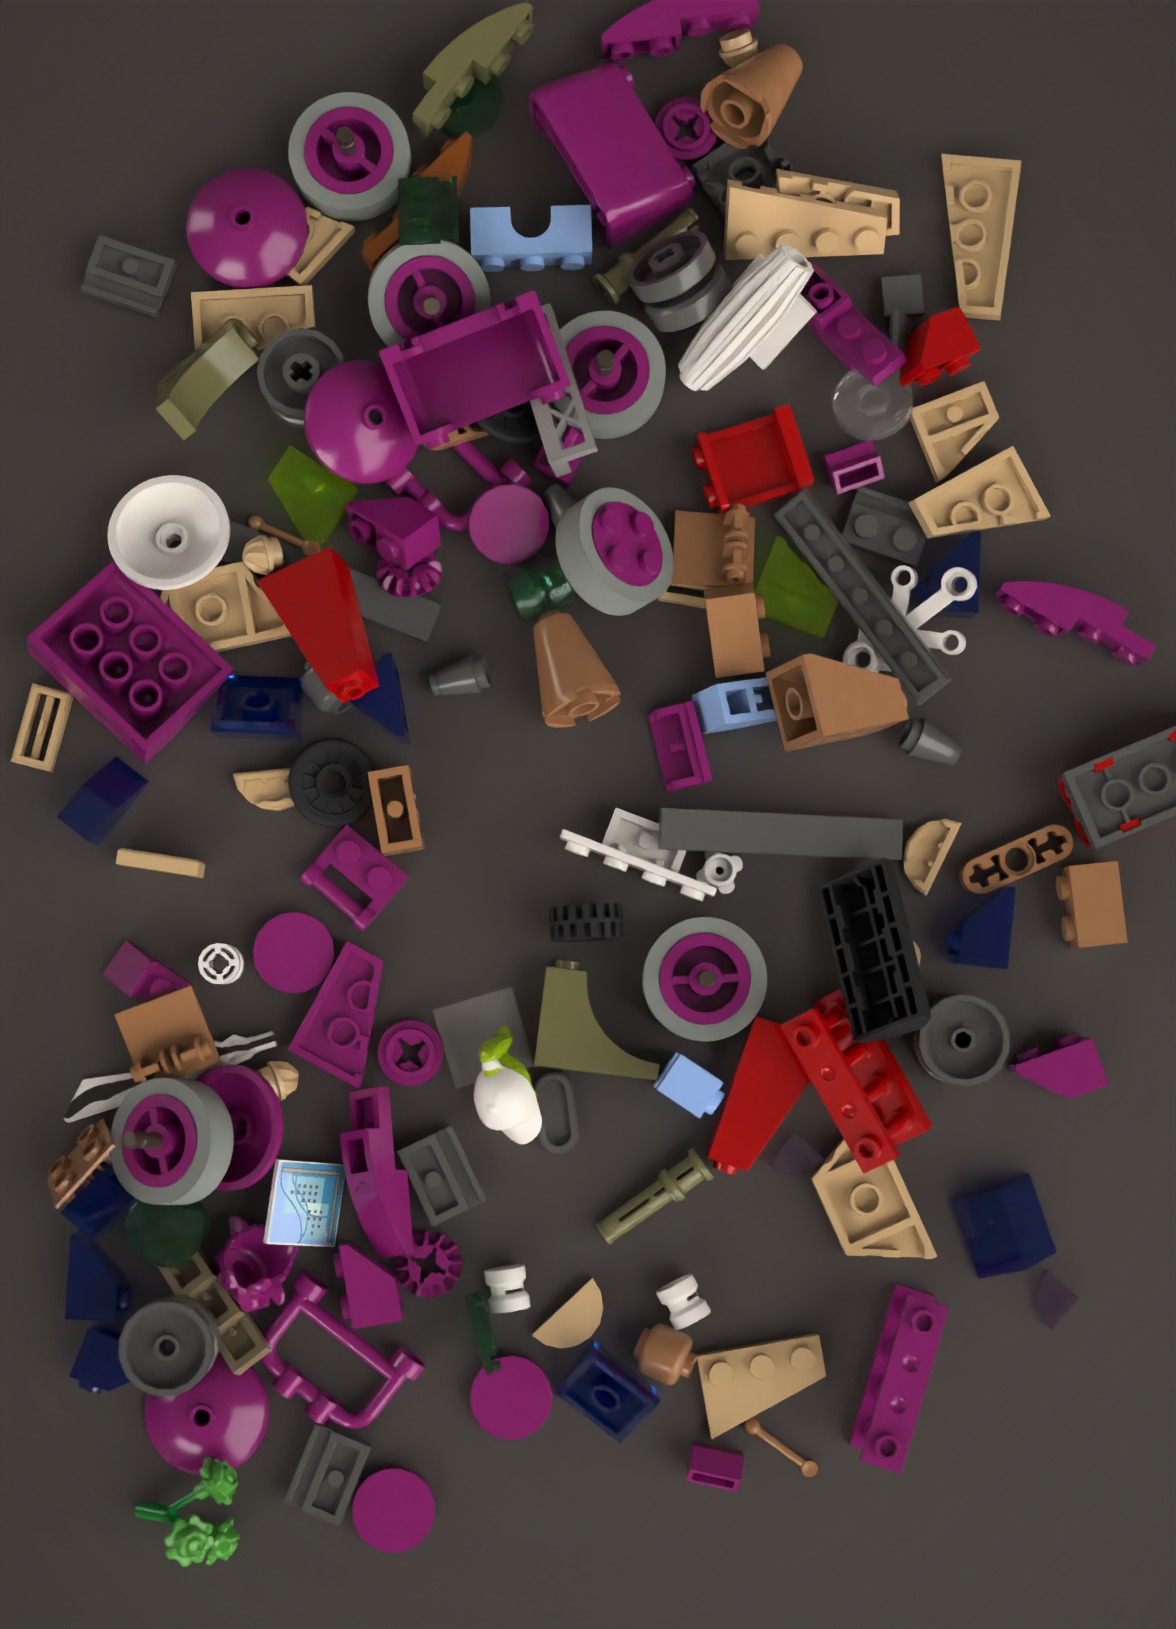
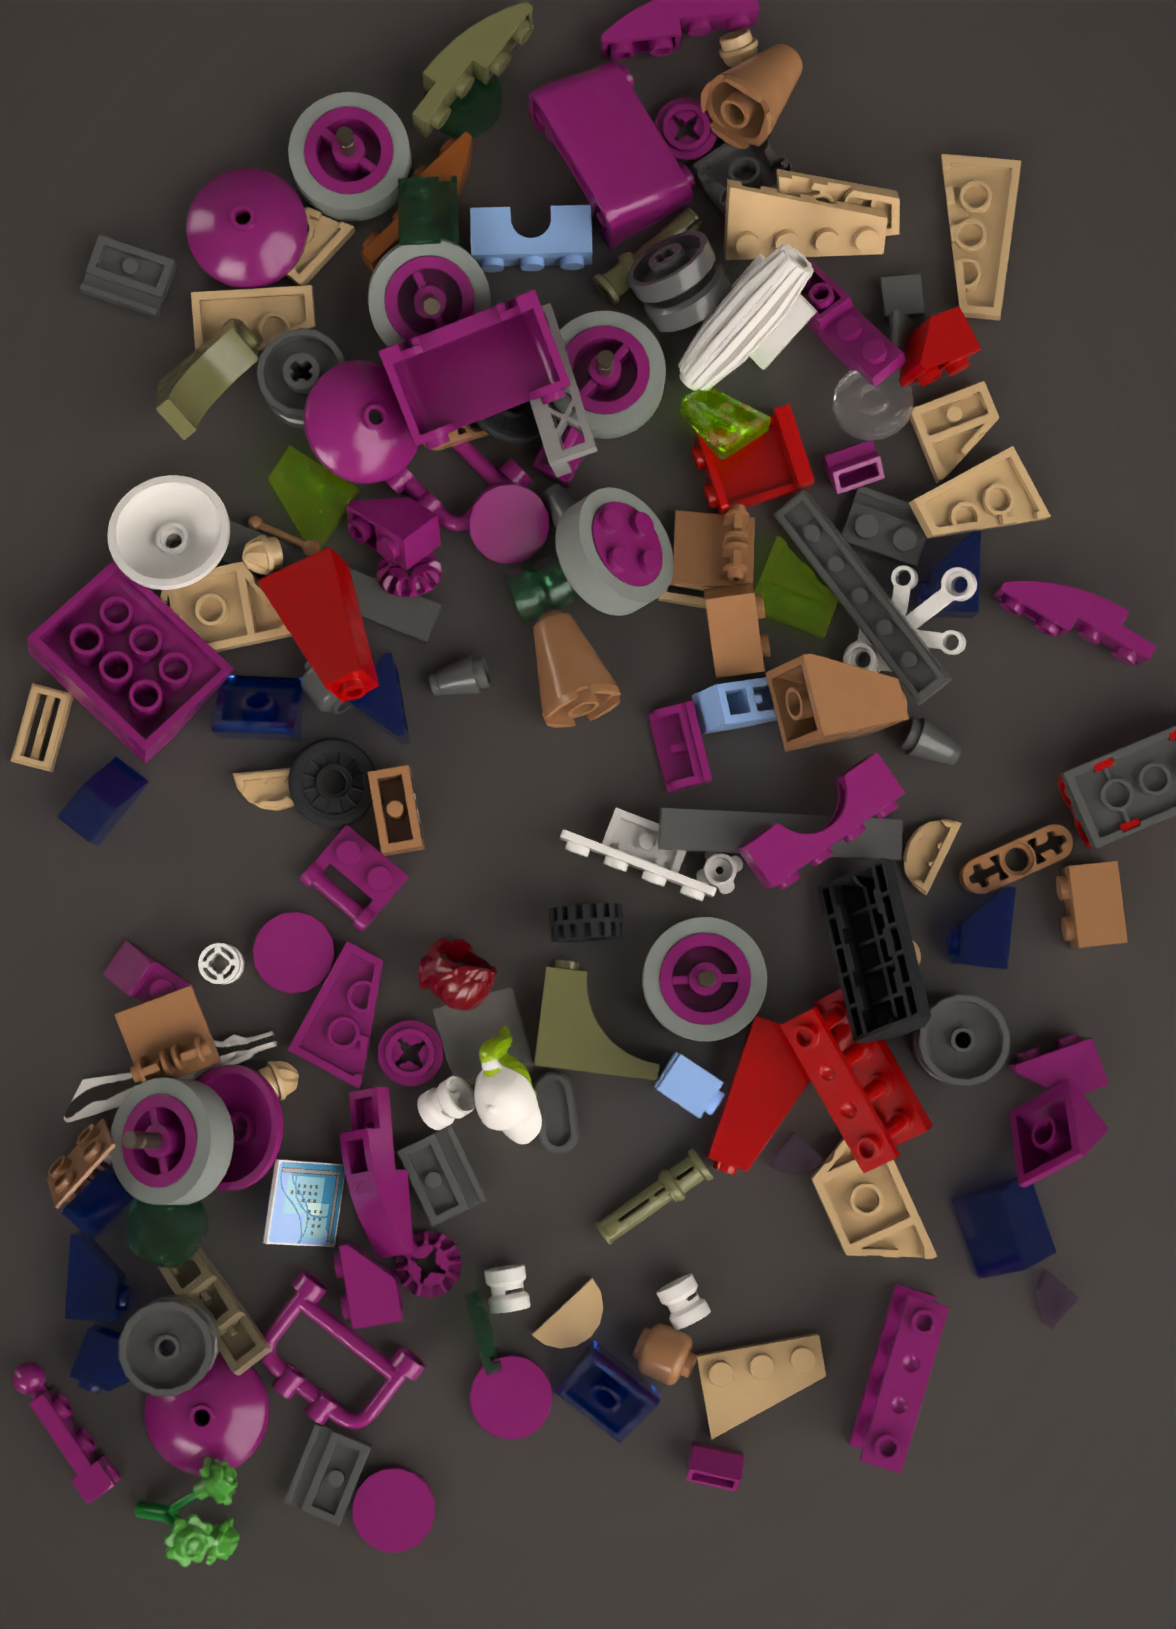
tan tile [116,848,205,878] -> none
magenta hair [213,1215,299,1312] -> none
medium nougat hinge [744,1418,818,1477] -> none
none -> magenta plate [12,1362,121,1504]
none -> white wheel [417,1076,475,1130]
none -> dark red hair [418,937,497,1011]
none -> clear neon green wing [680,388,771,459]
none -> magenta arch [737,752,906,891]
none -> magenta slope [1009,1079,1109,1188]

